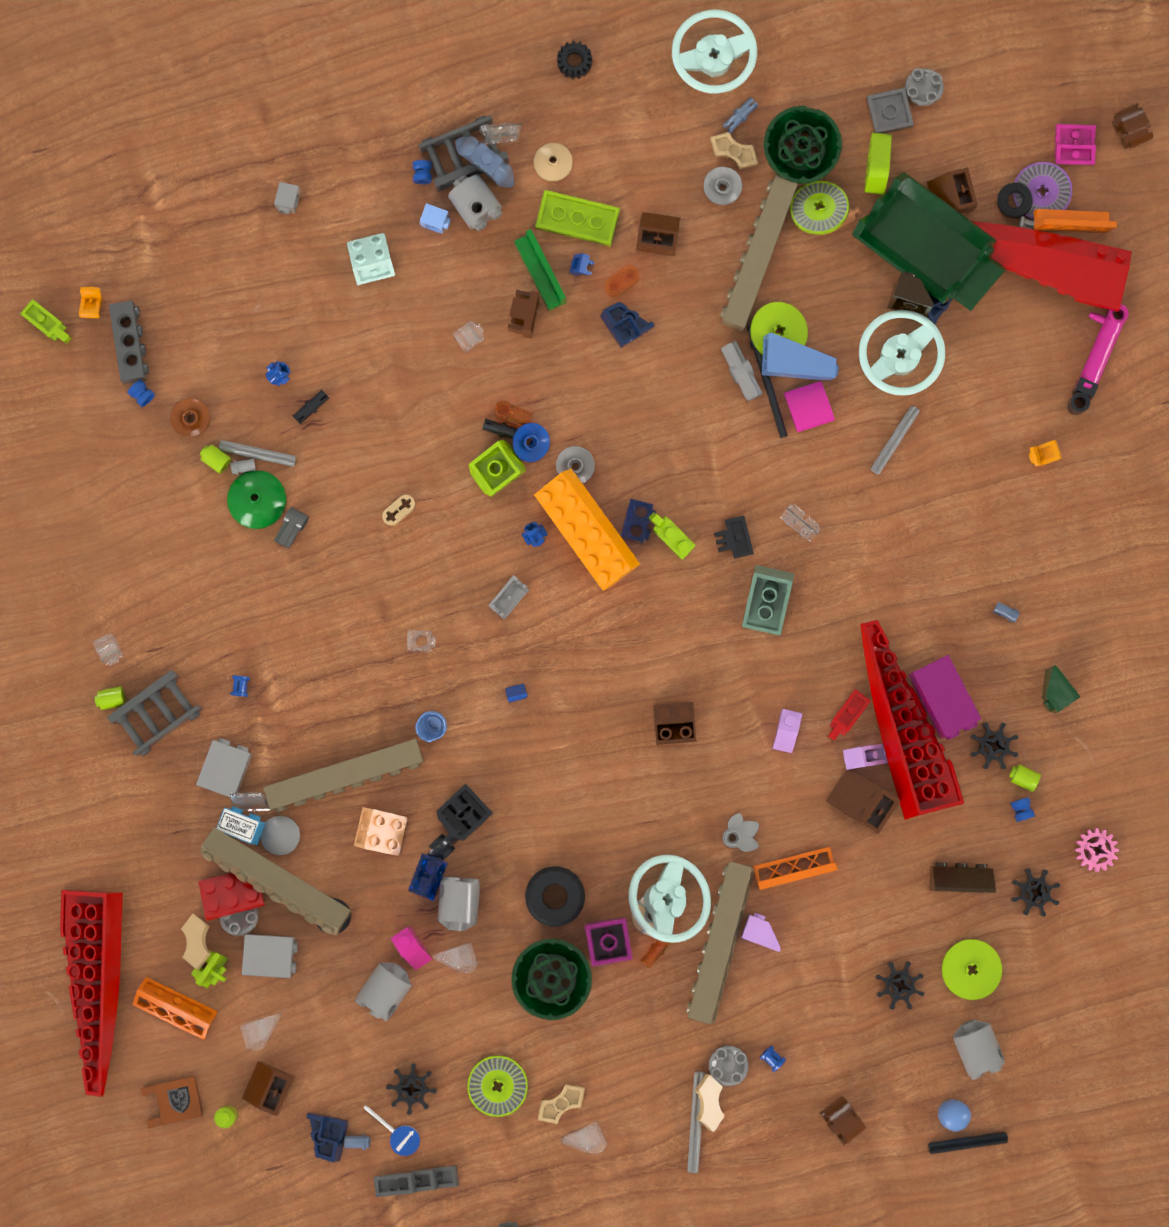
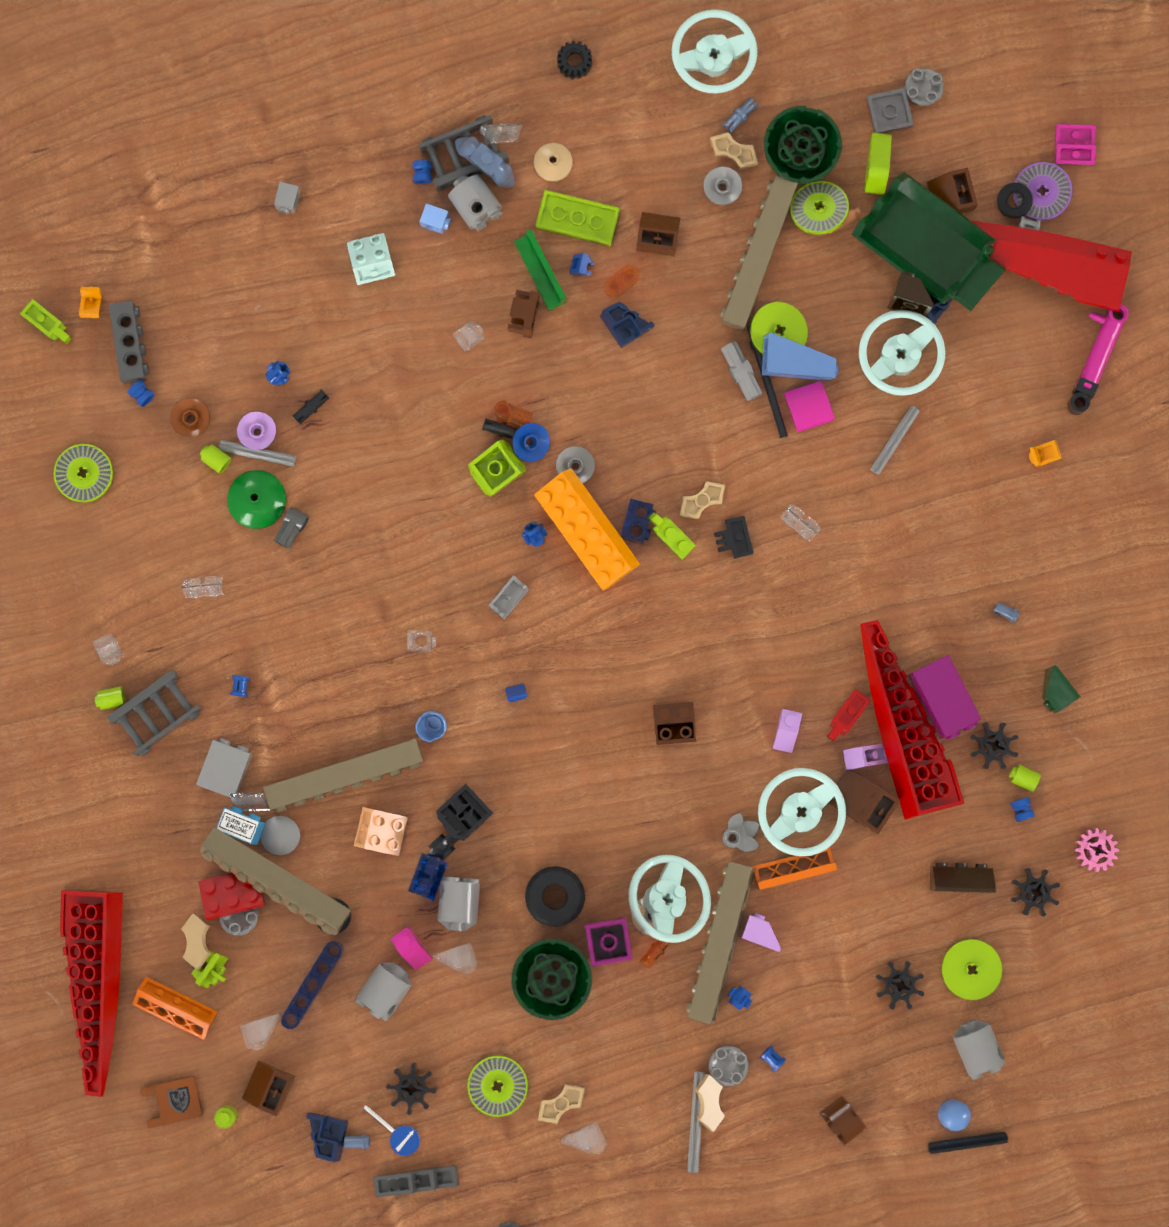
light grey pin [230,458,256,475] -> none
light grey brick [242,934,298,978] -> none
tan beam [382,495,415,526] -> none
sand green slope [742,565,795,636] -> none
orange fence [1034,209,1117,233] -> none
reddish brown brick [1112,103,1153,149] -> none
none -> piece [54,444,113,503]
none -> clear hinge [181,575,224,599]
none -> lavender dish [237,411,276,450]
none -> clear blue beam [281,941,344,1029]
none -> tan tile [679,481,726,520]
none -> blue gear [728,986,753,1011]
none -> light aqua piece [758,768,846,856]

